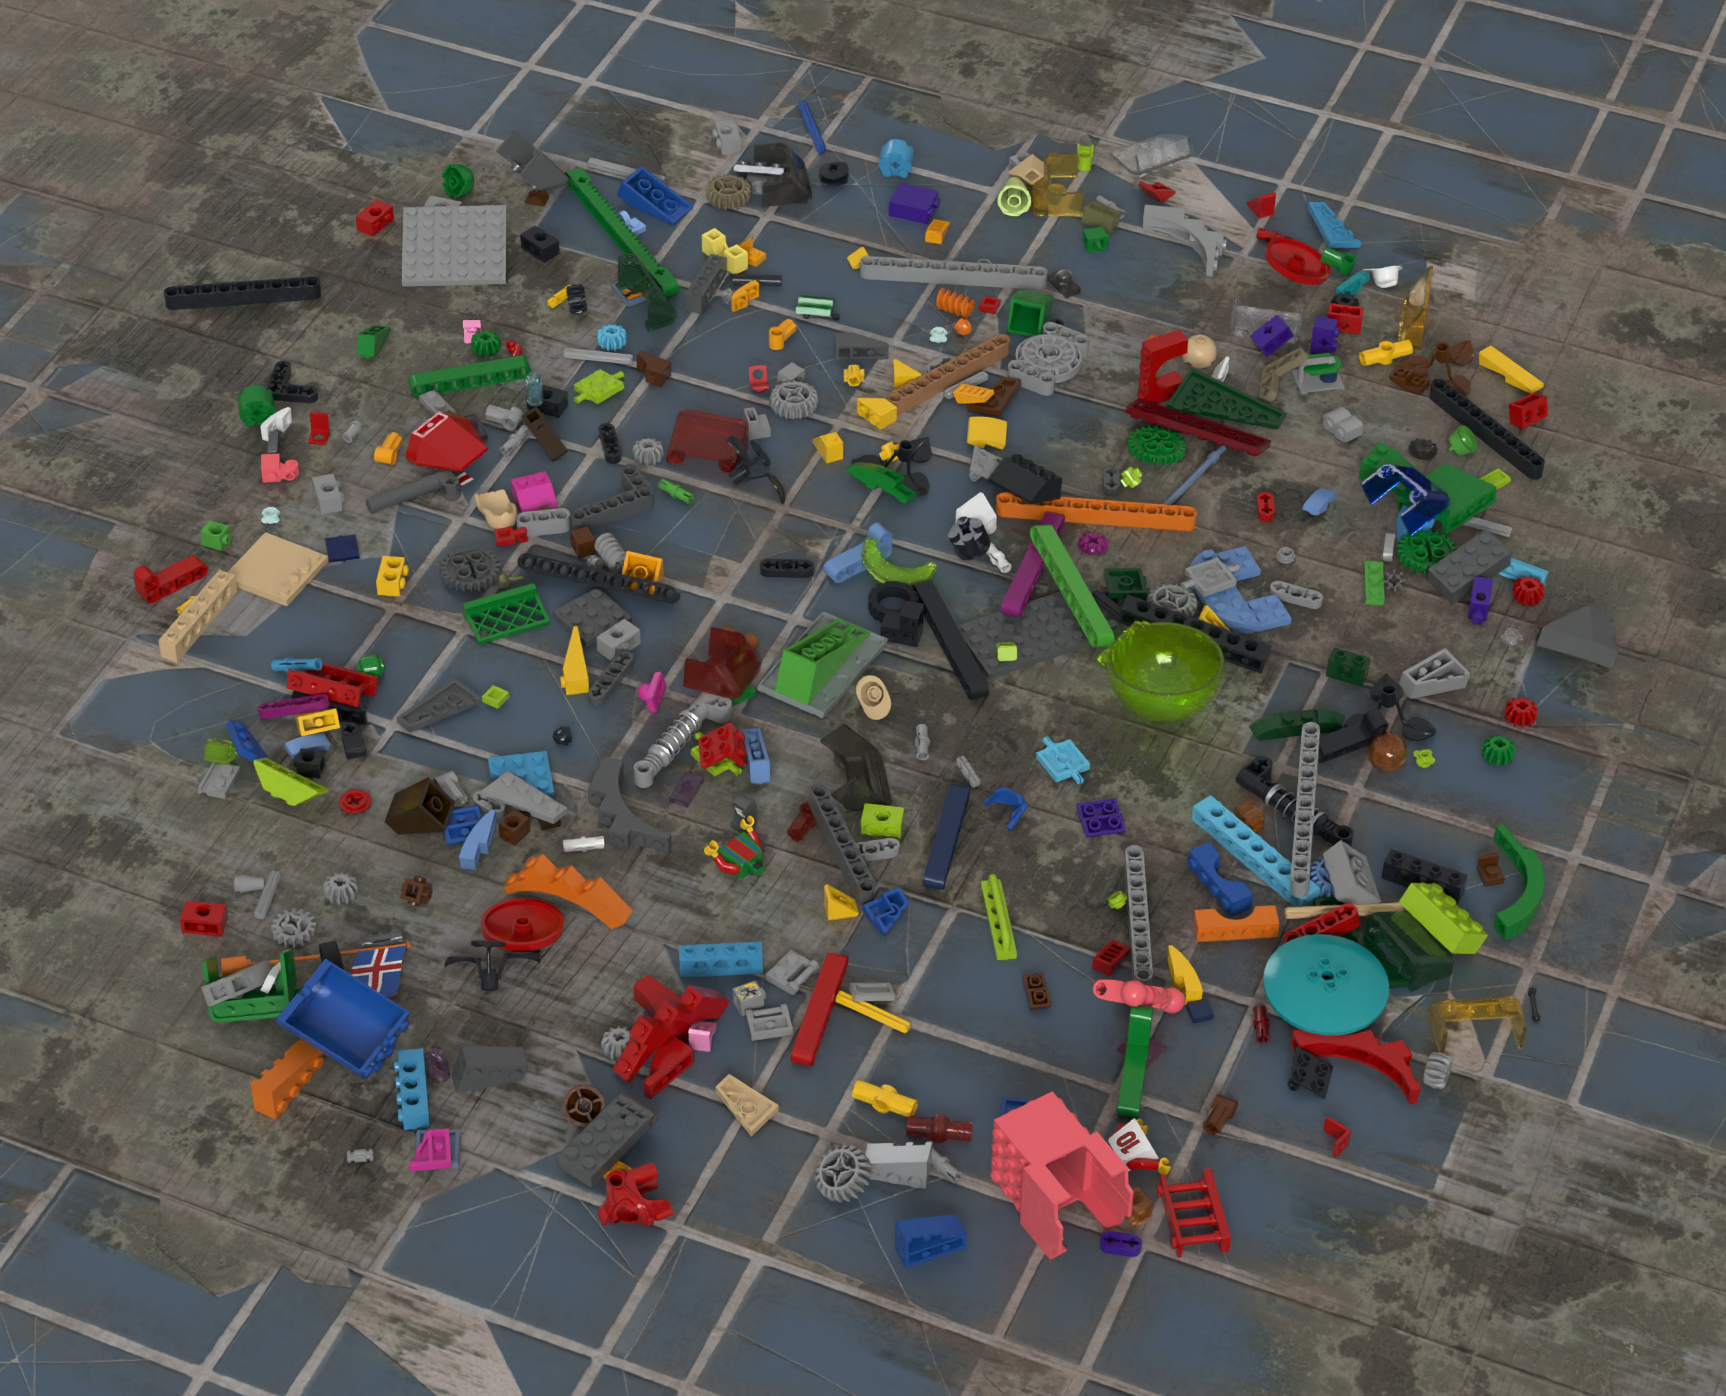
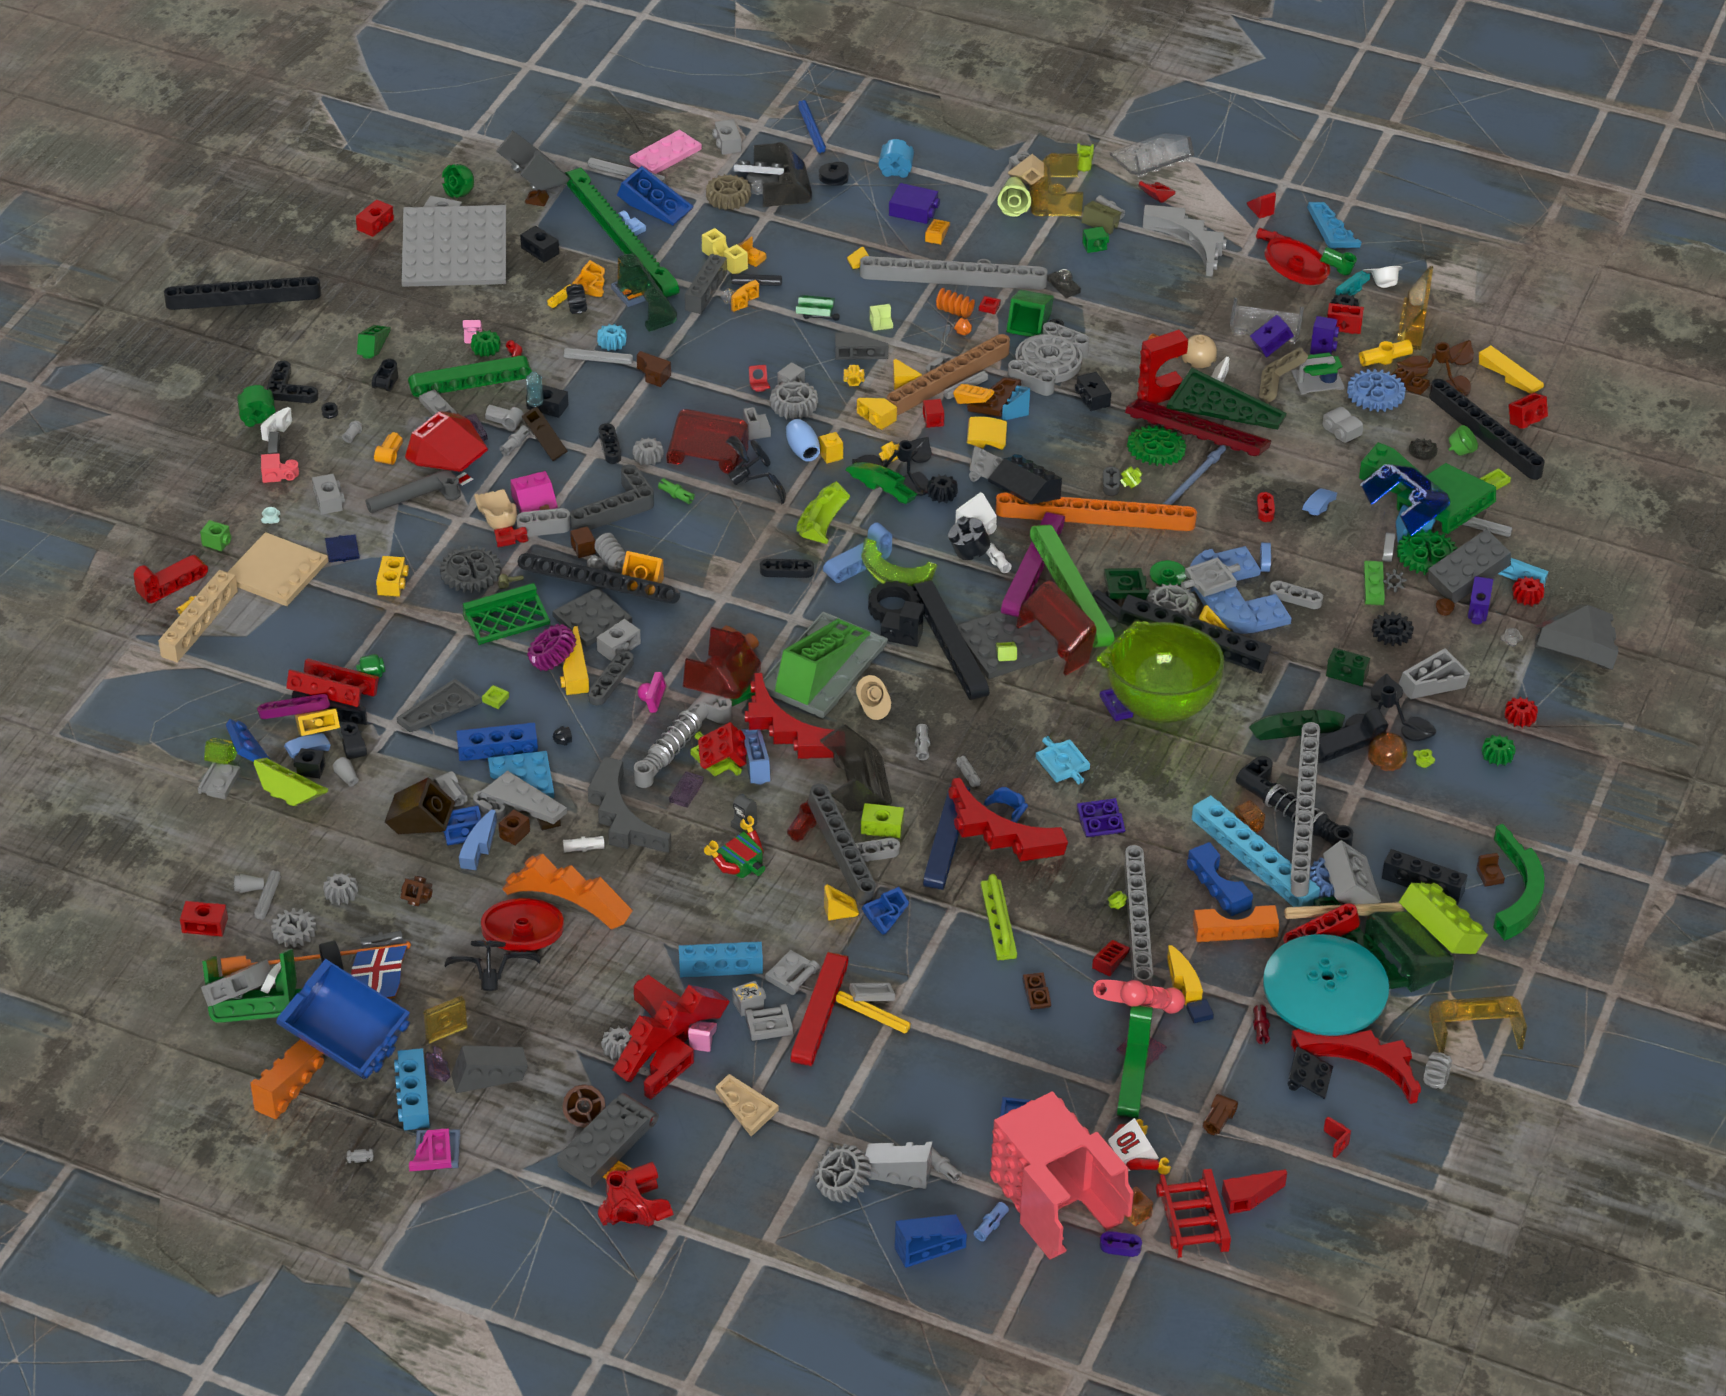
dark azure pin [271,657,322,673] -> none
red bracket [308,412,330,445] -> none
red gear [339,789,371,815] -> none
lime plate [574,369,624,404] -> none
light orange piece [769,319,797,350] -> none
yellow piece [852,1080,918,1118] -> none
clear red piece [906,1114,973,1143] -> none
light aqua plate [930,327,948,343] -> none
magenta gear [1078,532,1108,555] -> none
light grey plate [1276,547,1295,564] -> none
black hinge [1528,988,1540,1022] -> none
none -> black bush [321,402,338,419]
none -> light grey cone [333,757,359,786]
none -> black piece [371,359,399,392]
none -> clear yellow tile [423,996,467,1044]
none -> blue brick [456,723,538,761]
none -> magenta gear [527,624,576,671]
none -> light orange slope [572,260,605,297]
none -> bright pink plate [630,129,702,174]
none -> red arch [744,673,845,759]
none -> light blue piece [786,419,820,461]
none -> lime windscreen [796,481,850,544]
none -> yellowish green panel [869,304,893,331]
none -> red brick [923,399,944,428]
none -> black gear [927,474,958,504]
none -> red arch [948,778,1068,861]
none -> medium blue pin [973,1202,1009,1241]
none -> dark azure slope [1002,385,1030,421]
none -> clear red windscreen [1016,580,1096,676]
none -> black brick [1075,371,1111,411]
none -> dark purple plate [1100,687,1133,722]
none -> green dish [1150,560,1187,586]
none -> red slope [1221,1169,1287,1214]
none -> medium blue beam [1260,542,1271,572]
none -> medium blue gear [1347,369,1406,412]
none -> black gear [1372,612,1414,646]
none -> reddish brown plate [1436,598,1455,616]

